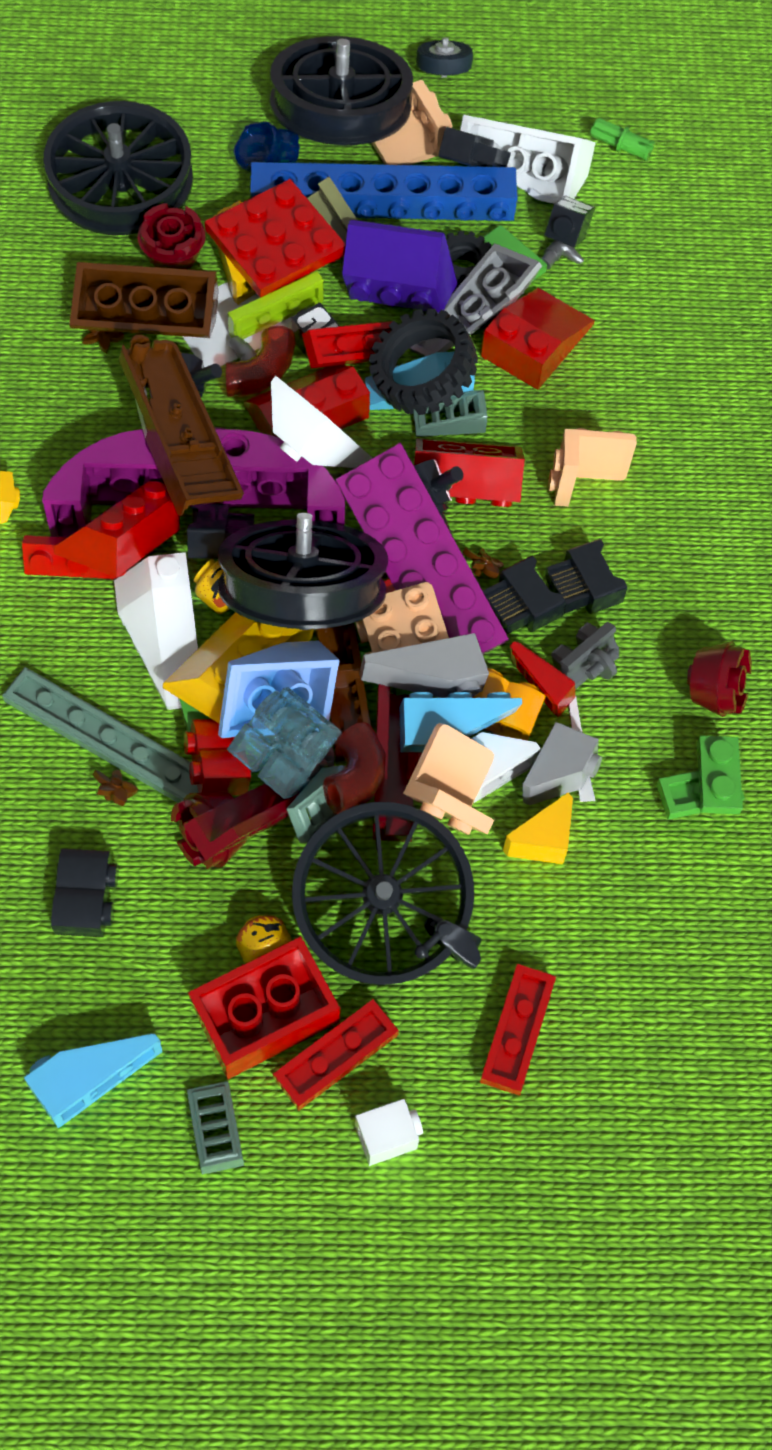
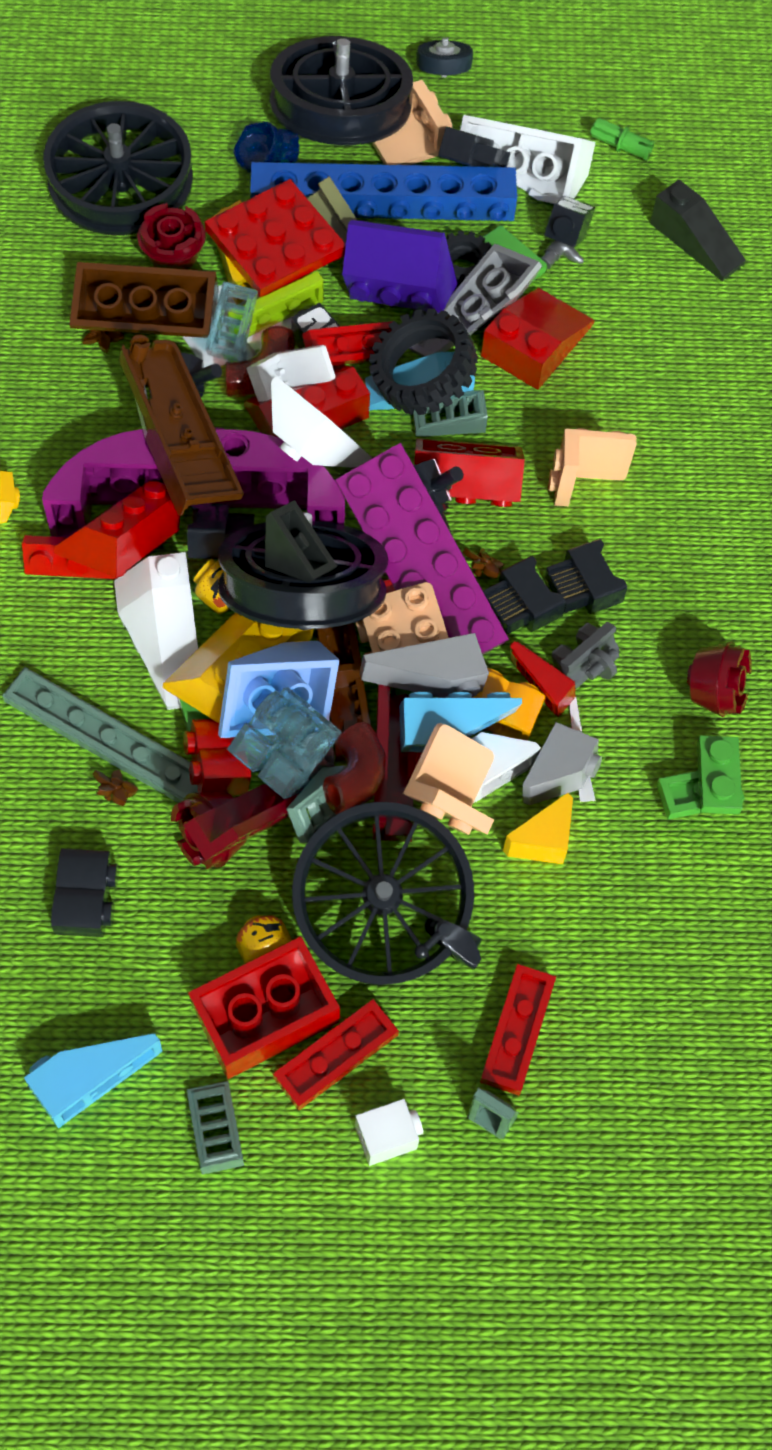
none -> clear light blue slope [205,281,258,363]
none -> white bracket [247,345,335,402]
none -> pearl dark grey slope [265,500,337,583]
none -> sand green slope [468,1088,519,1139]
none -> pearl dark grey slope [650,179,746,281]

